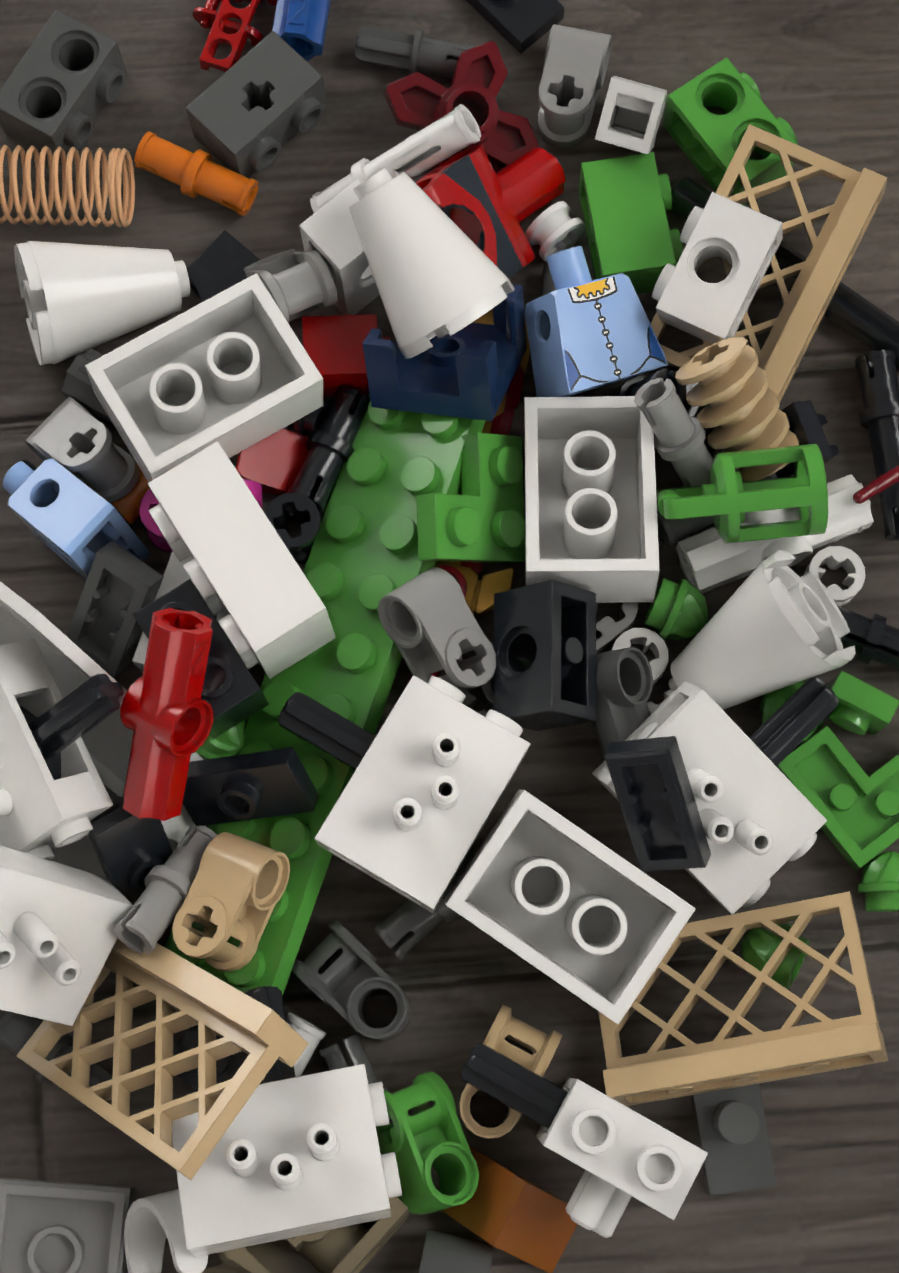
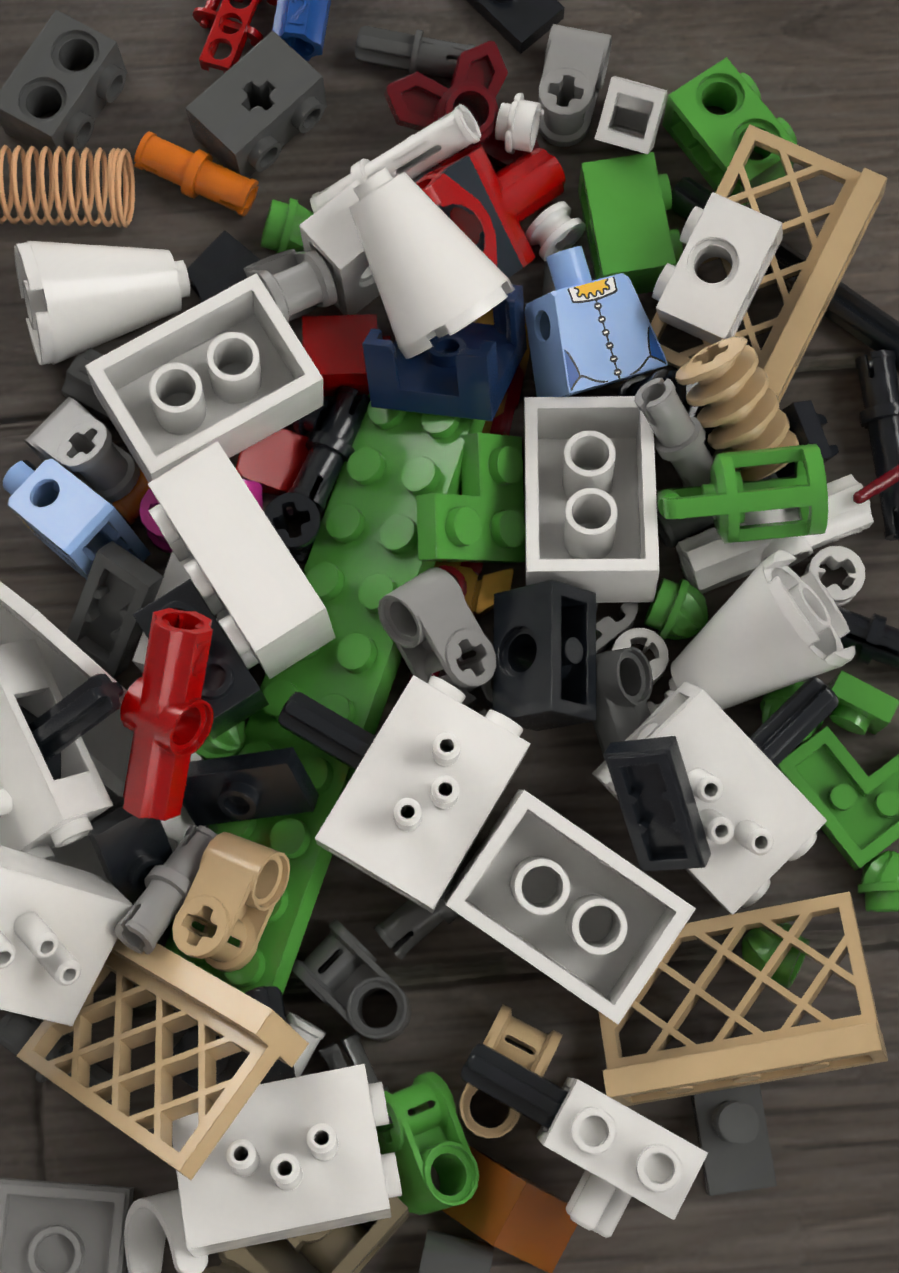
none -> bright green plate [260,198,314,254]
none -> white plate [495,93,541,154]

